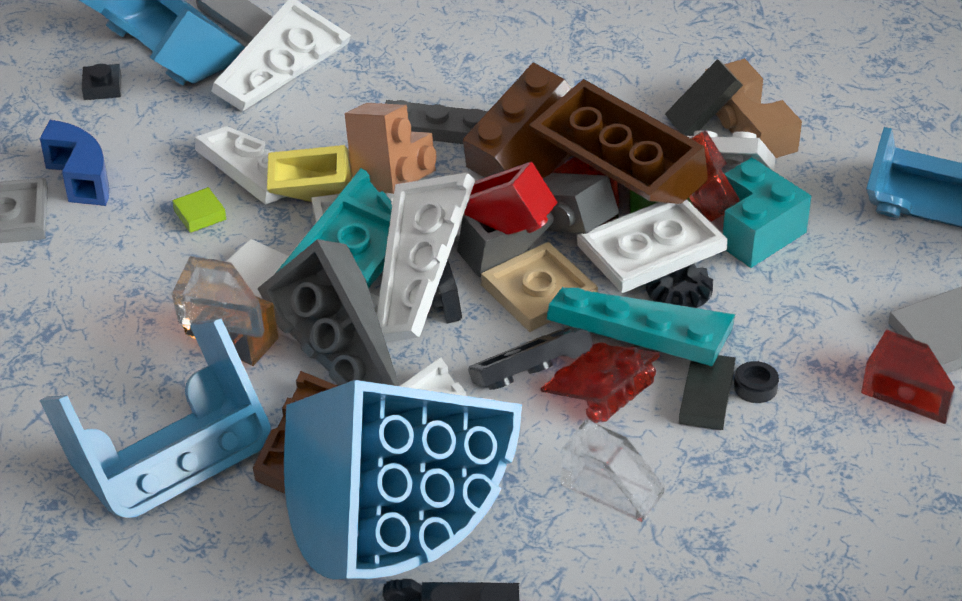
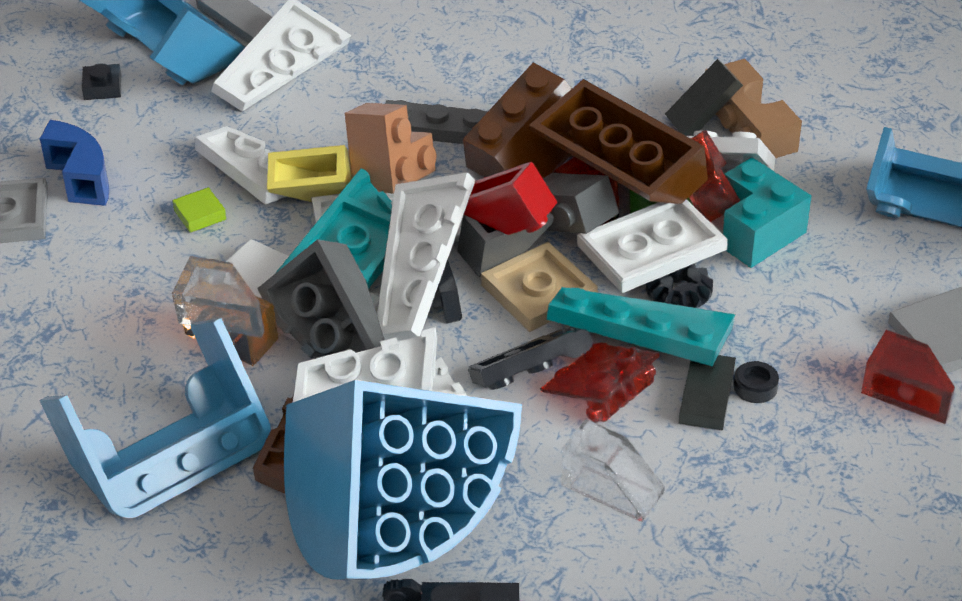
none -> white wing [293,327,437,402]

